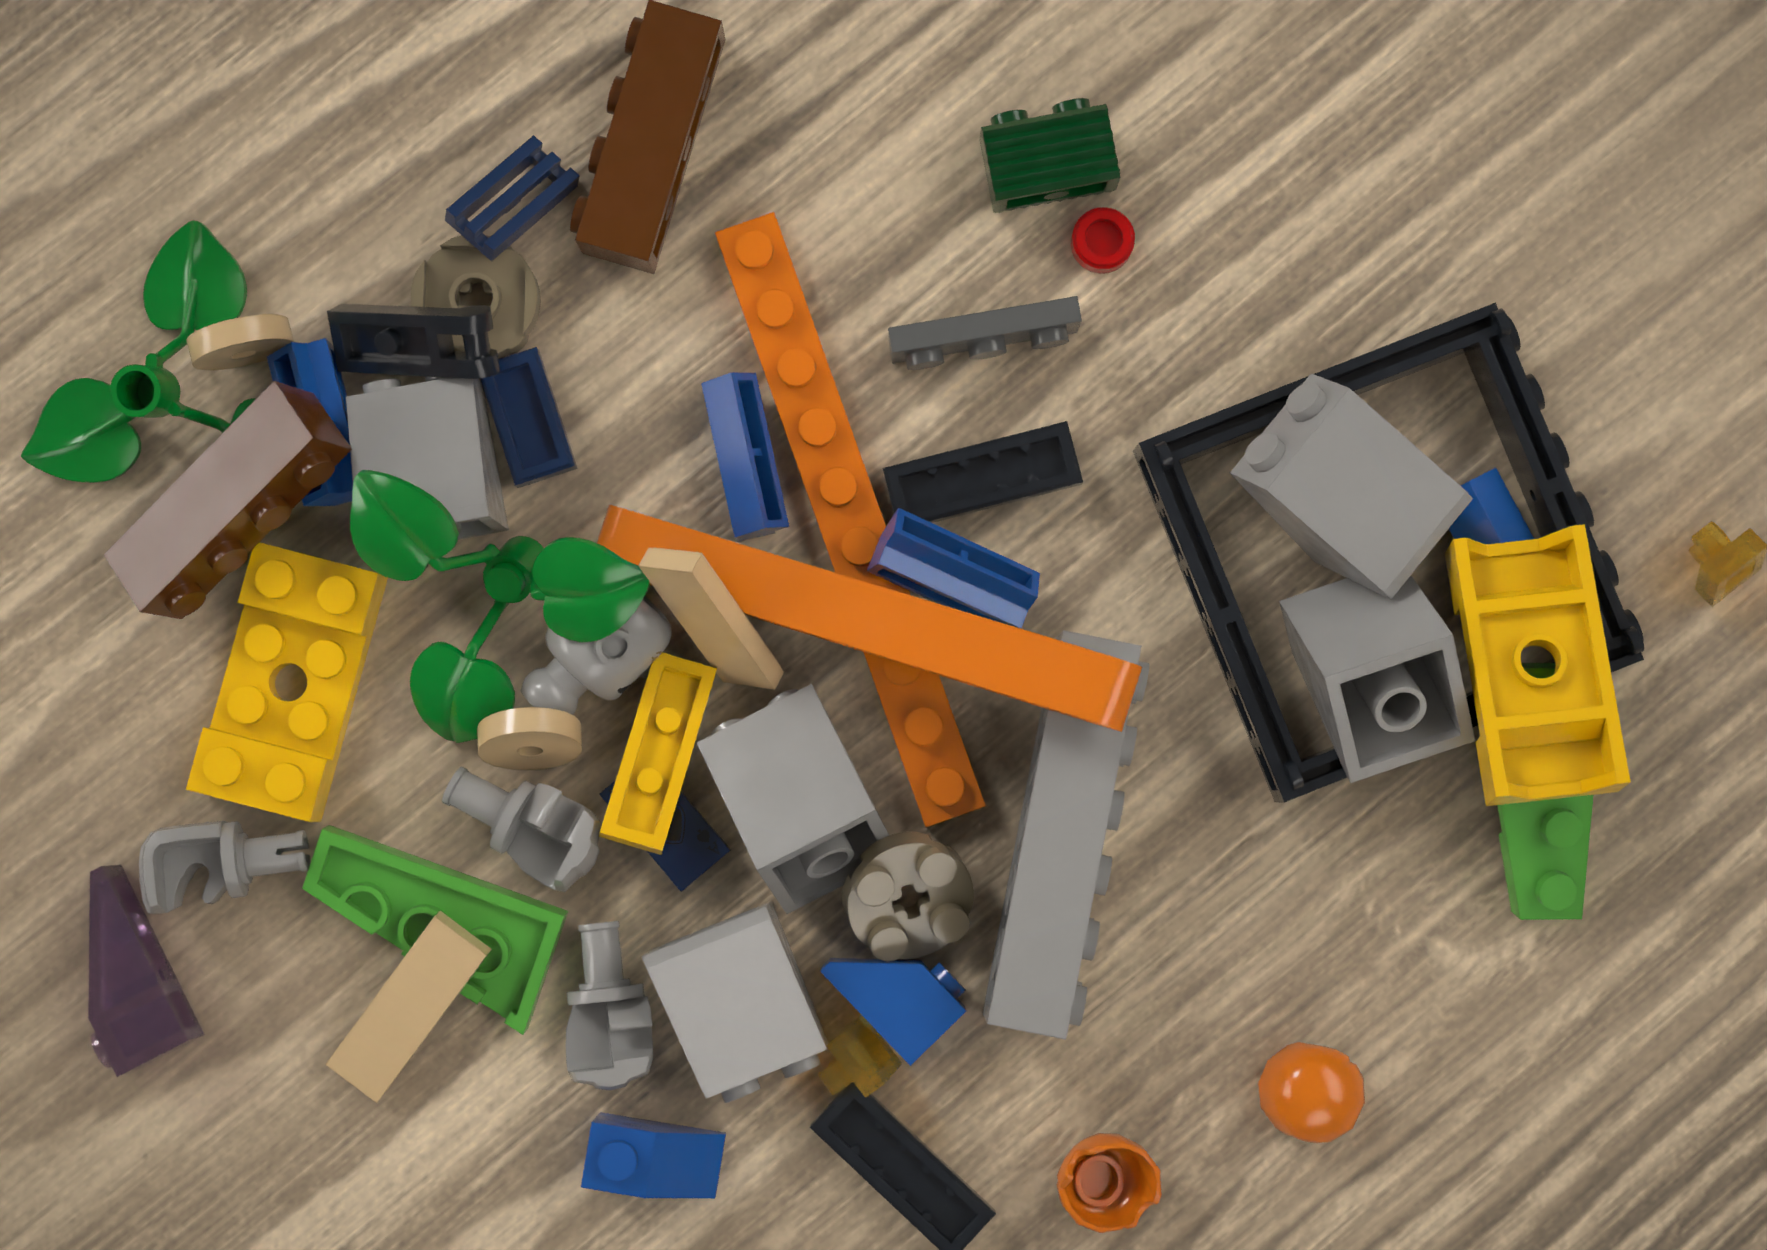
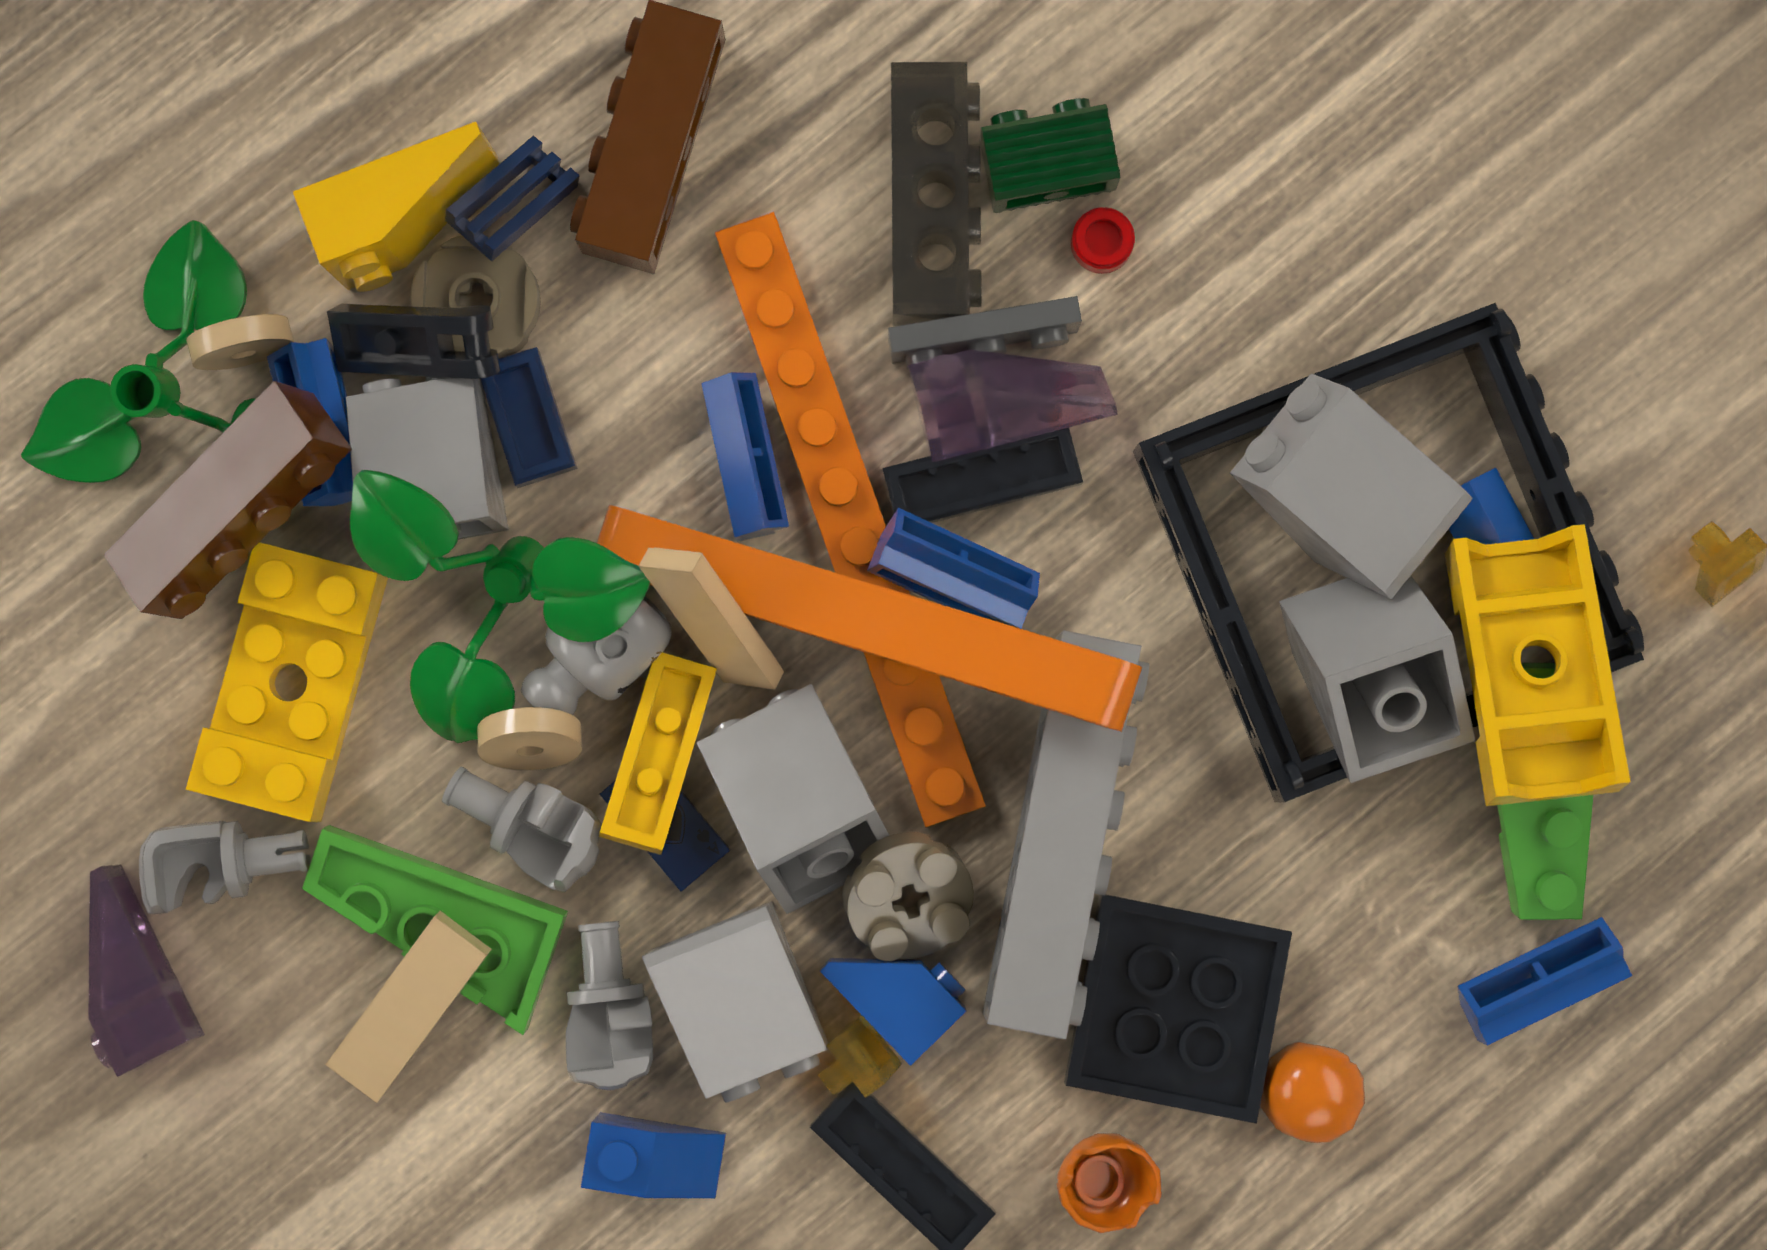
none -> yellow slope [293,121,500,292]
none -> clear smoke brick [891,62,982,326]
none -> clear purple slope [908,350,1118,462]
none -> black plate [1064,894,1292,1124]
none -> blue piece [1457,917,1632,1046]

